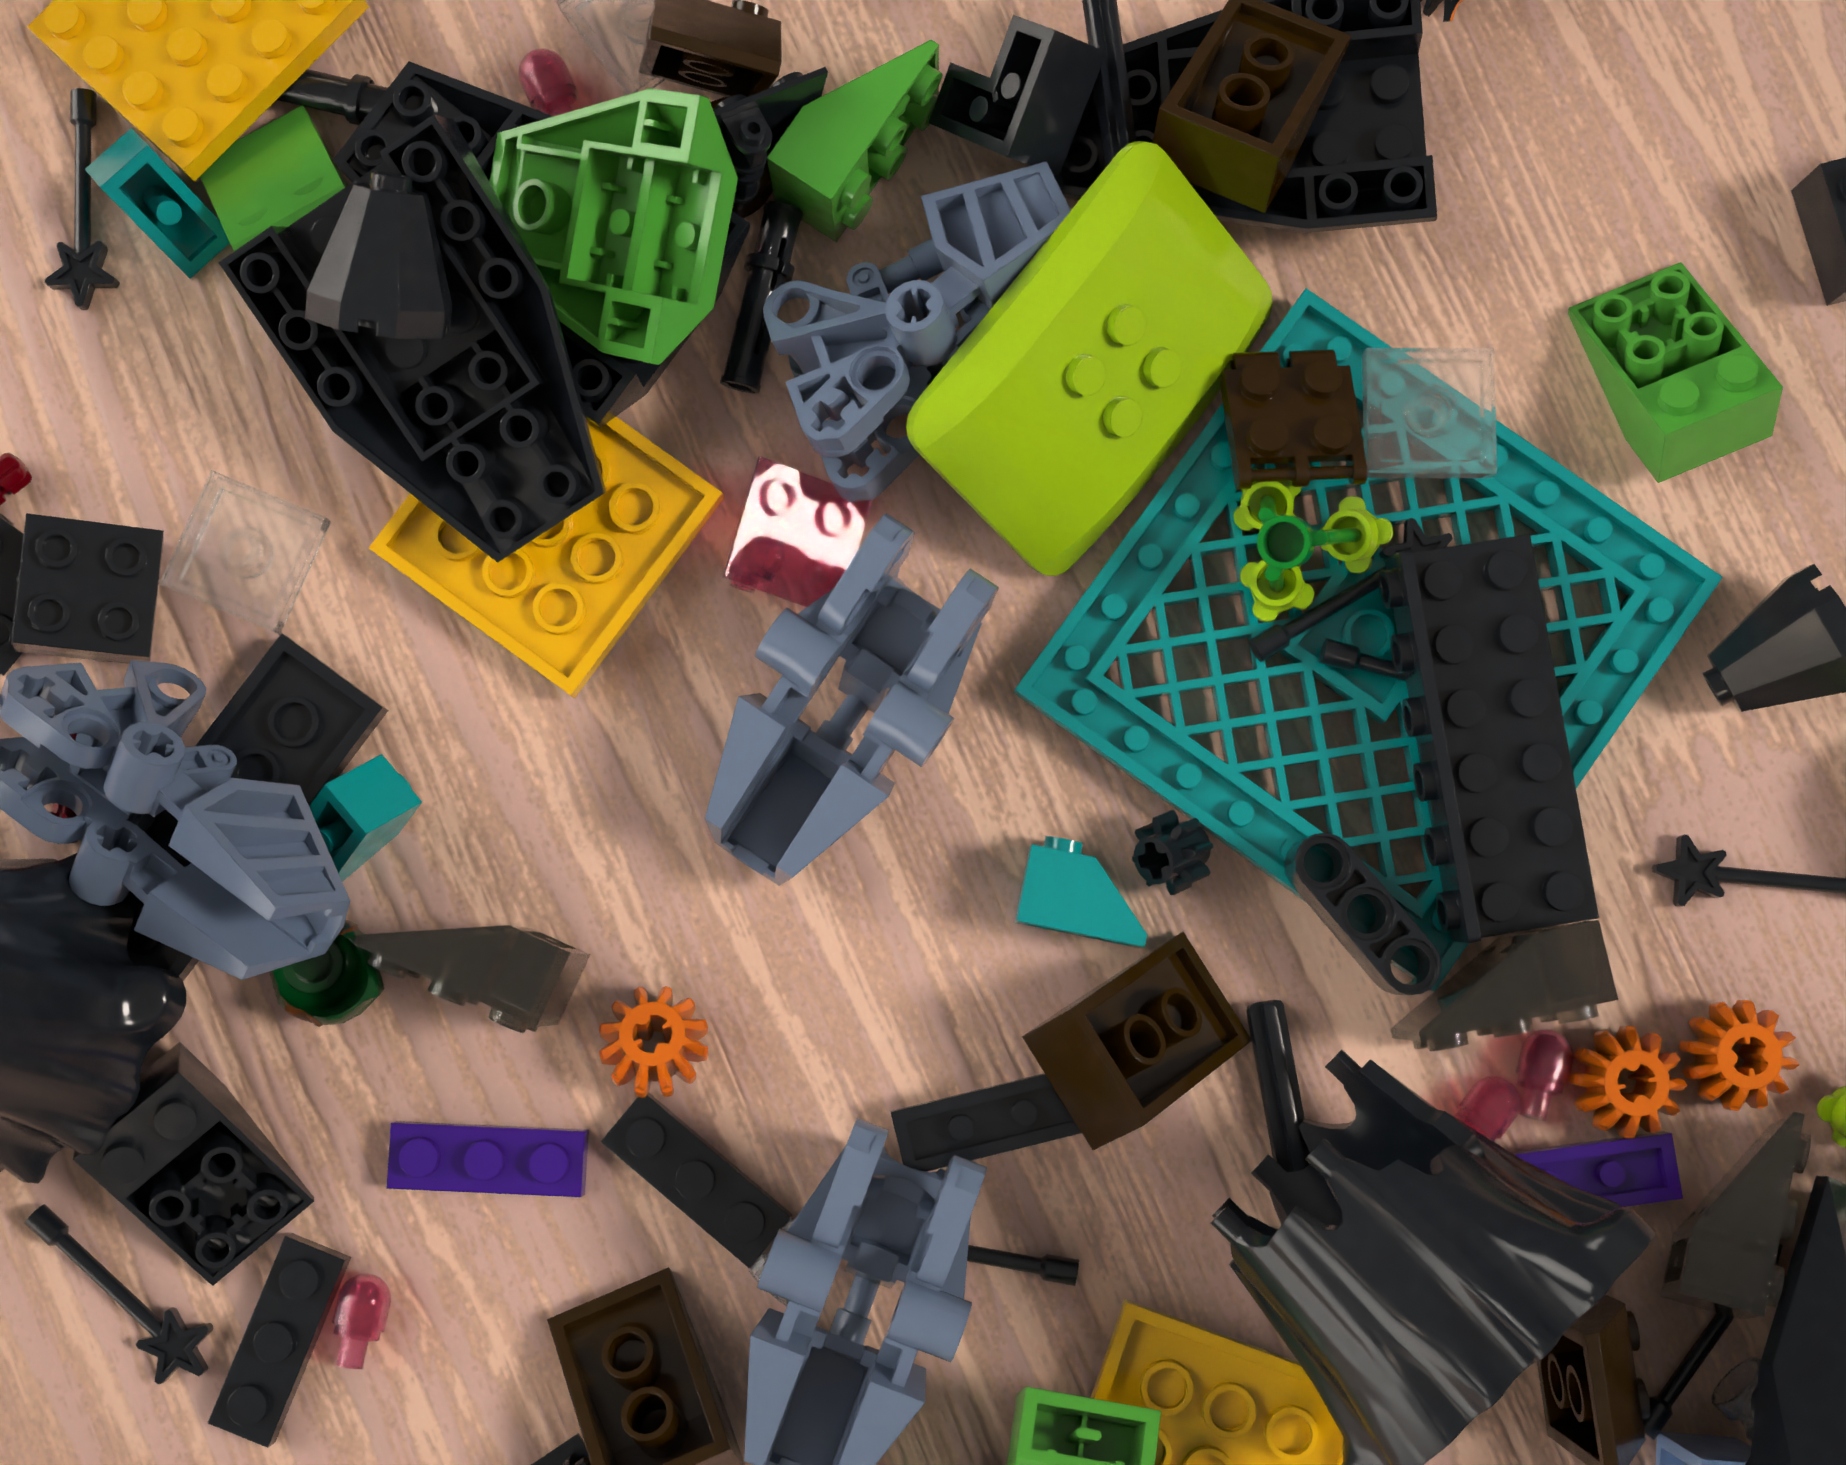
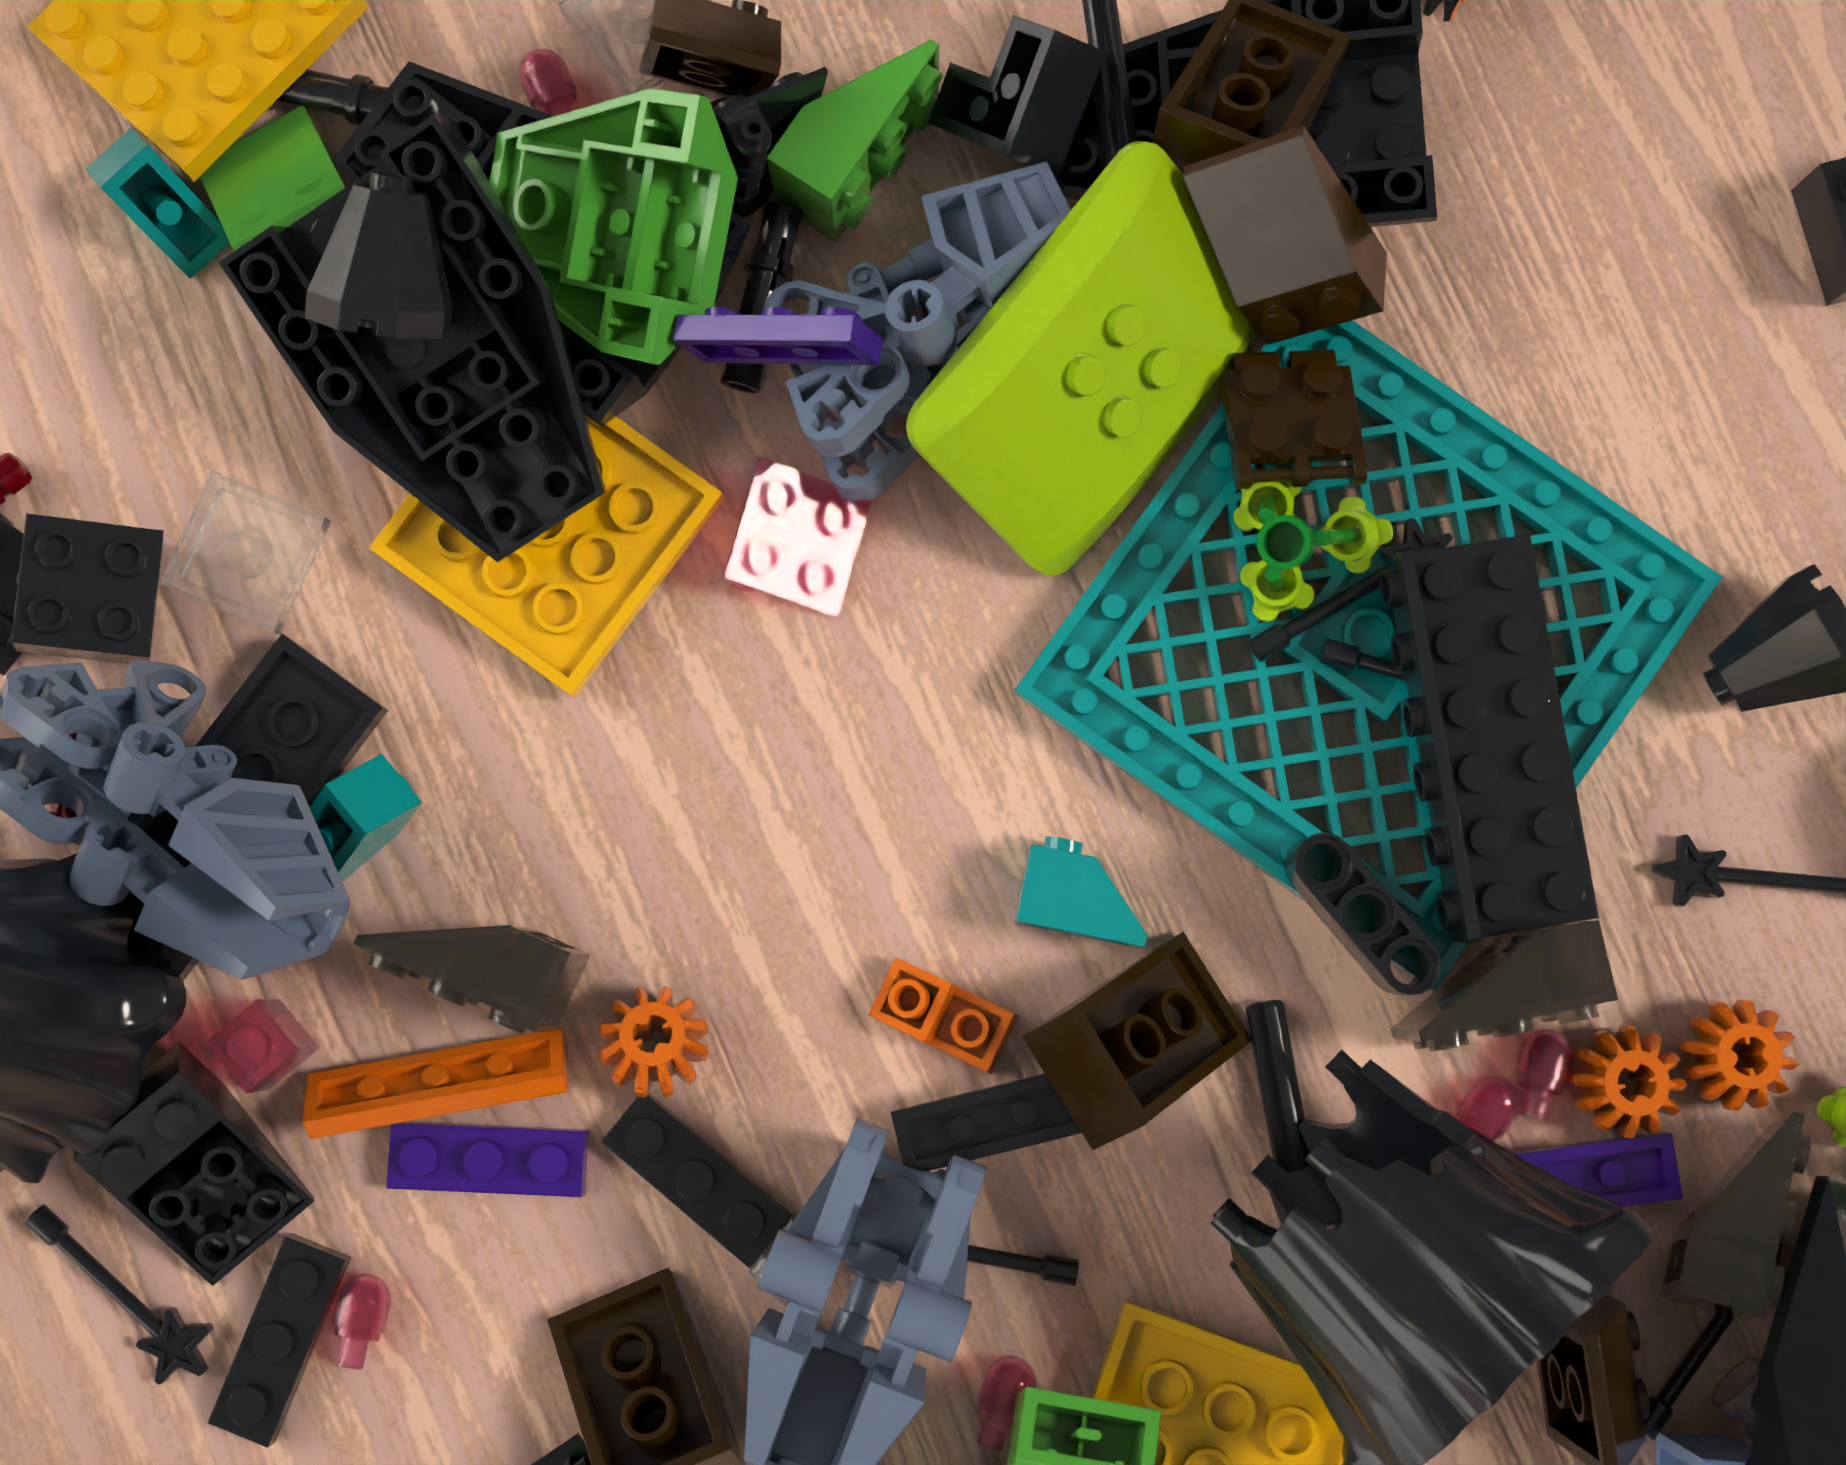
black piece [45,88,120,310] -> none
dark green hair [269,920,384,1027] -> none
sand blue piece [705,513,999,886] -> none
black gear [1132,810,1214,895] -> none
clear plate [1362,348,1497,478] -> none
bright green slope [1568,262,1783,483] -> none
none -> clear pink brick [205,999,319,1094]
none -> orange plate [302,1028,568,1139]
none -> dark purple plate [673,307,883,365]
none -> orange slope [868,957,1019,1074]
none -> clear pink cylinder [977,1356,1037,1451]
none -> dark brown slope [1183,125,1387,345]

